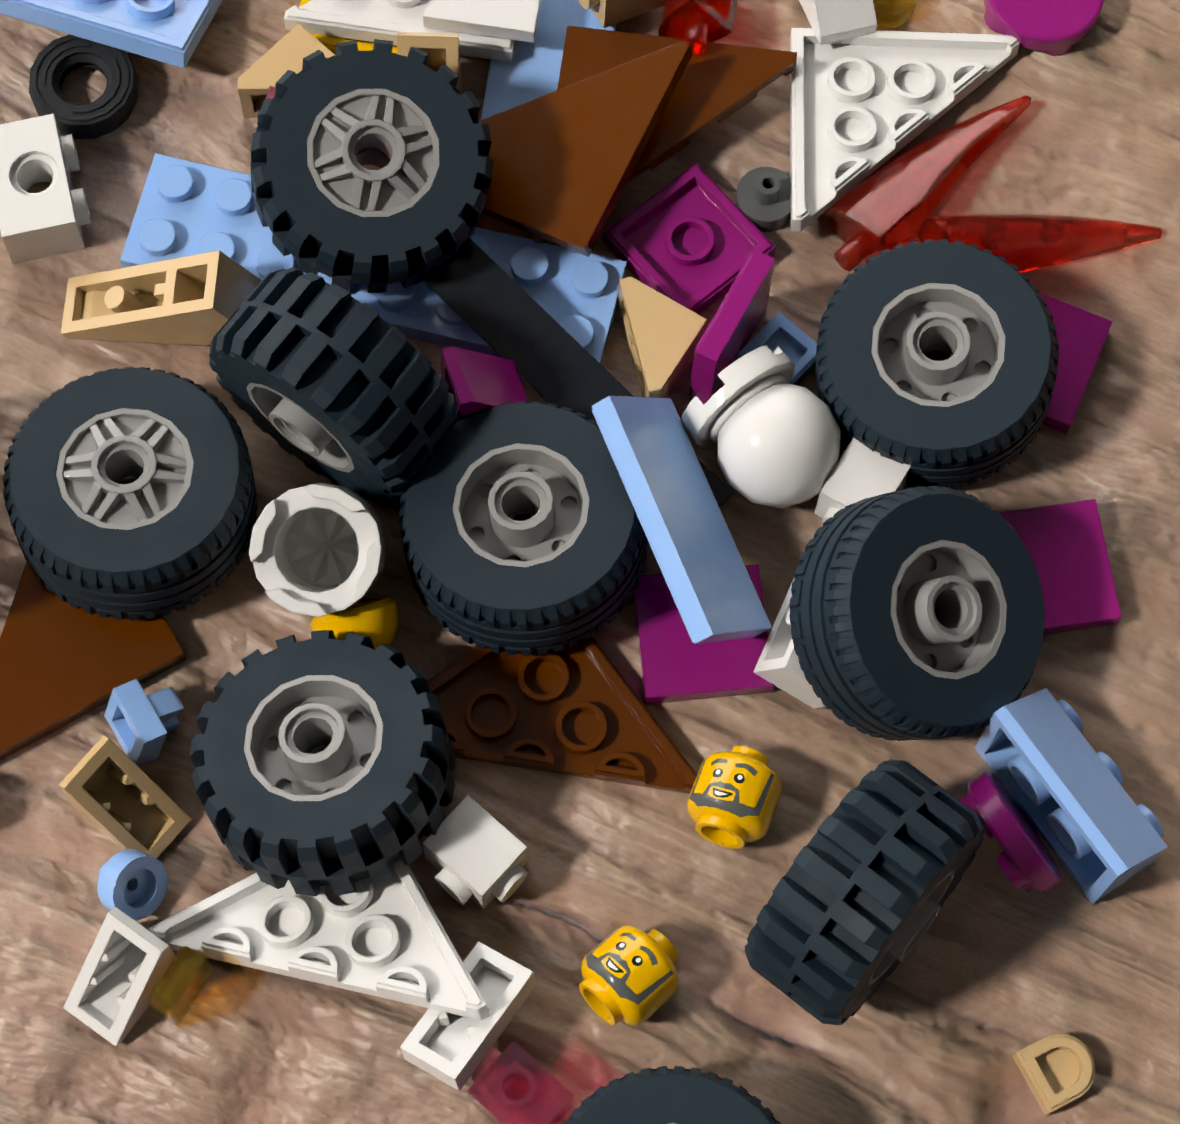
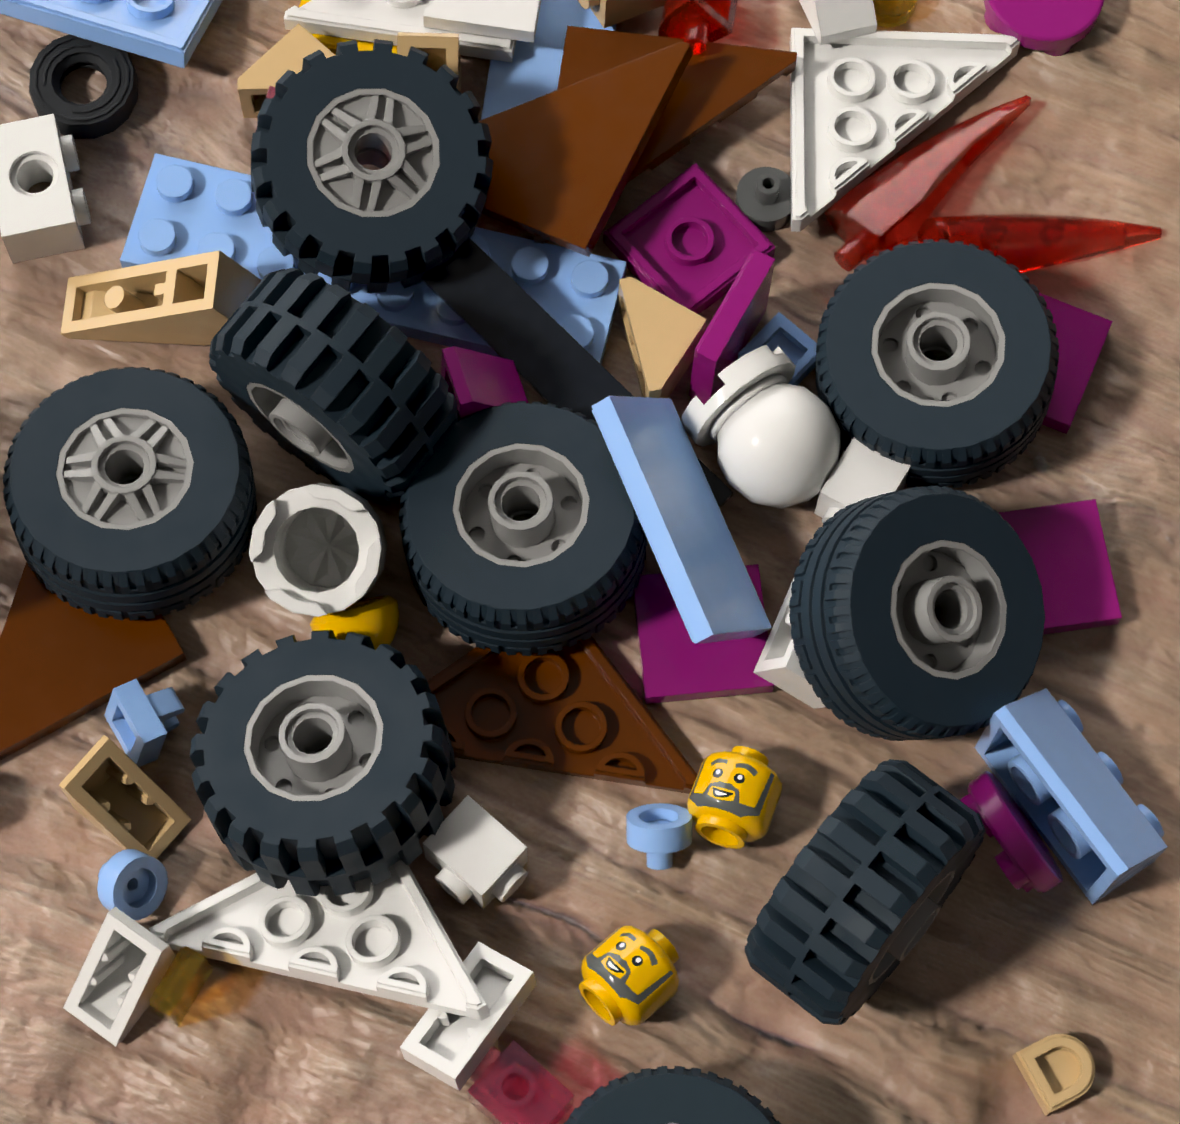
none -> light blue tile [626,803,692,870]

